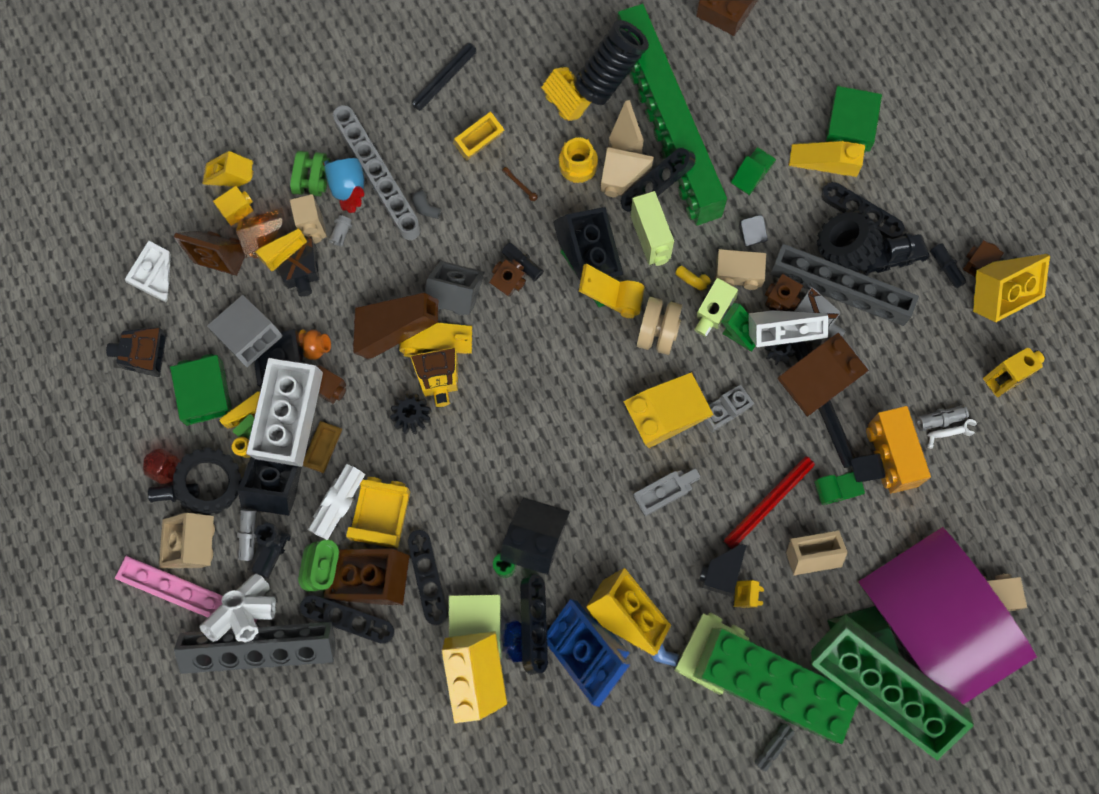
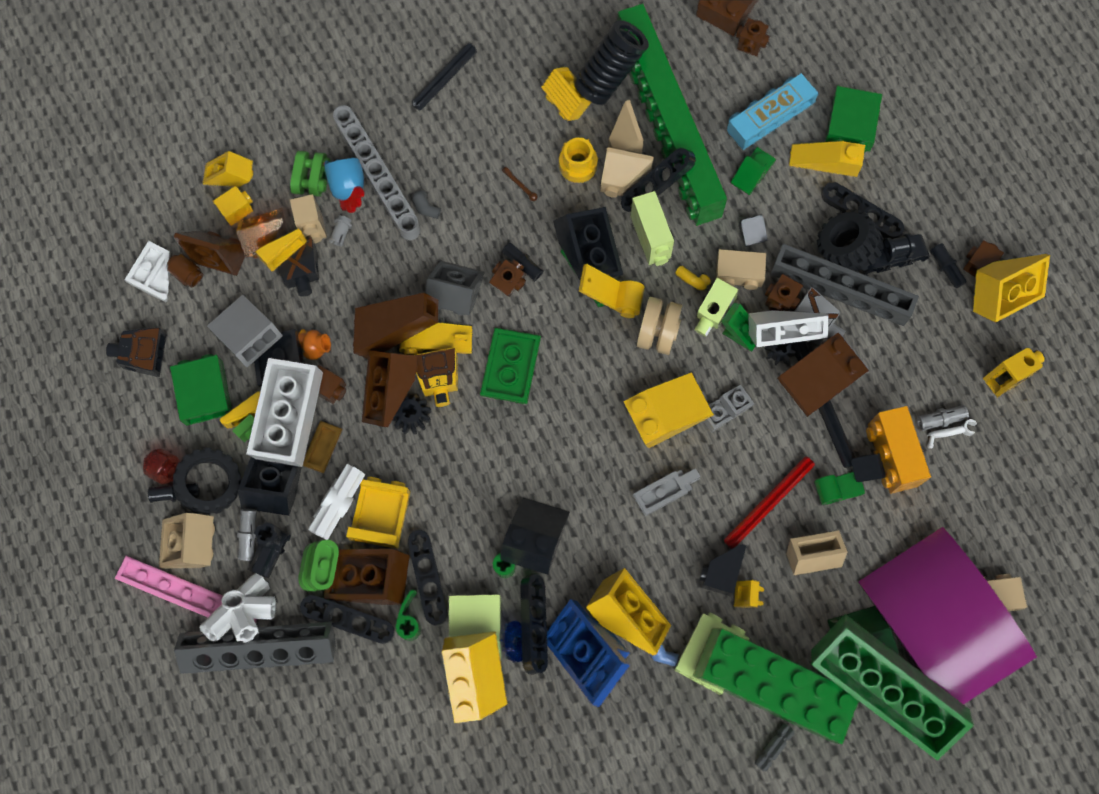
yellow pin [232,437,251,458] -> none
yellow brick [453,111,504,161] -> none
none -> reddish brown brick [167,254,203,288]
none -> reddish brown slope [362,351,418,427]
none -> green panel [396,590,421,641]
none -> green tile [480,328,541,405]
none -> medium azure brick [727,73,818,150]
none -> reddish brown brick [736,18,770,57]

